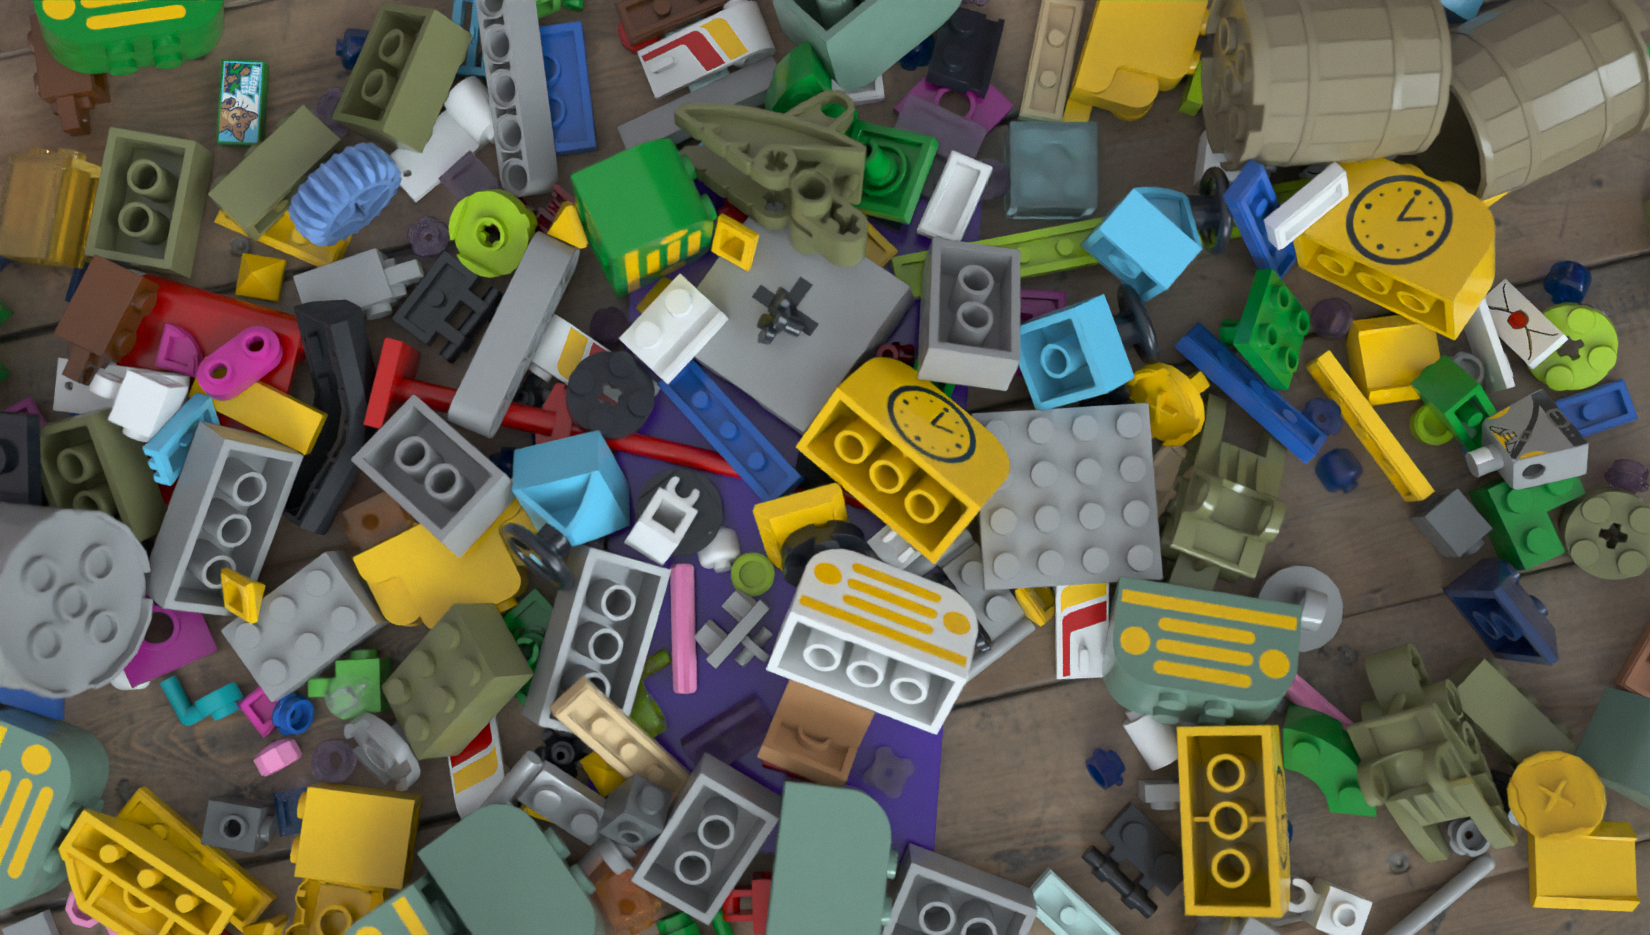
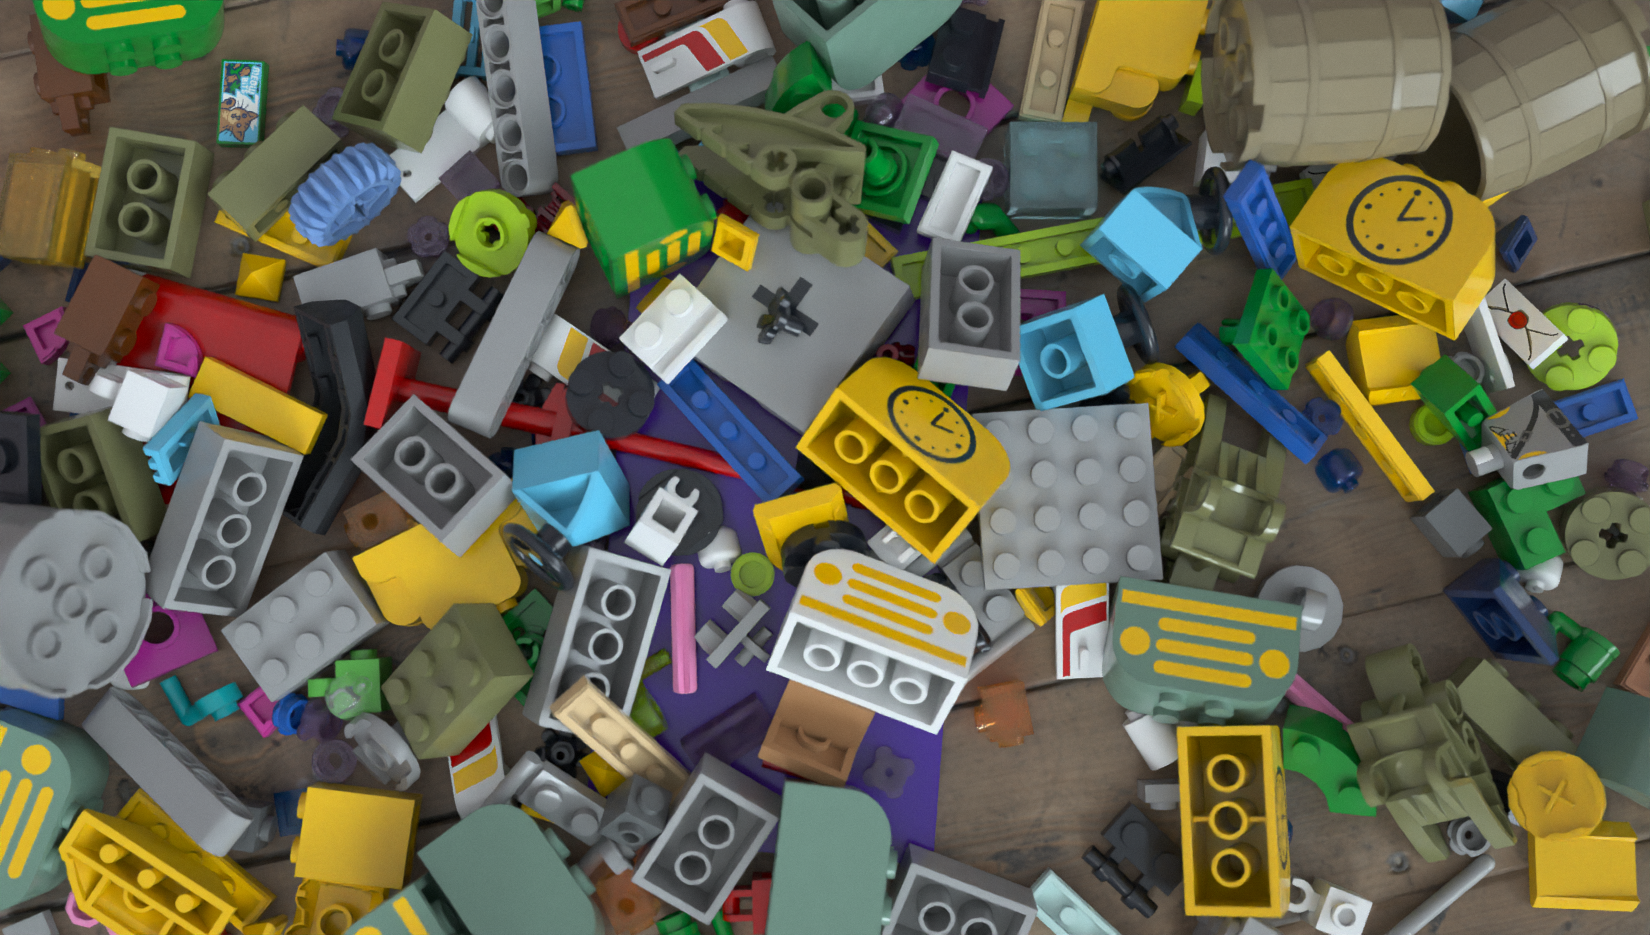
dark pink plate [197,326,283,401] -> none
yellow slope [221,567,266,624] -> none
bright pink tile [253,738,302,777] -> none
clear blue plate [1085,748,1125,790] -> none
white tile [1264,162,1349,250] -> none
clear blue piece [1543,260,1592,304] -> none
none -> dark pink tile [23,306,69,365]
none -> light grey beam [82,687,254,857]
none -> clear purple plate [297,698,343,743]
none -> clear purple hose [862,92,906,128]
none -> green arm [965,202,1020,237]
none -> clear orange brick [973,679,1034,748]
none -> black hinge [1099,113,1192,195]
none -> dark blue slope [1495,215,1538,273]
none -> white piece [1517,555,1564,593]
none -> green piece [1547,611,1620,692]

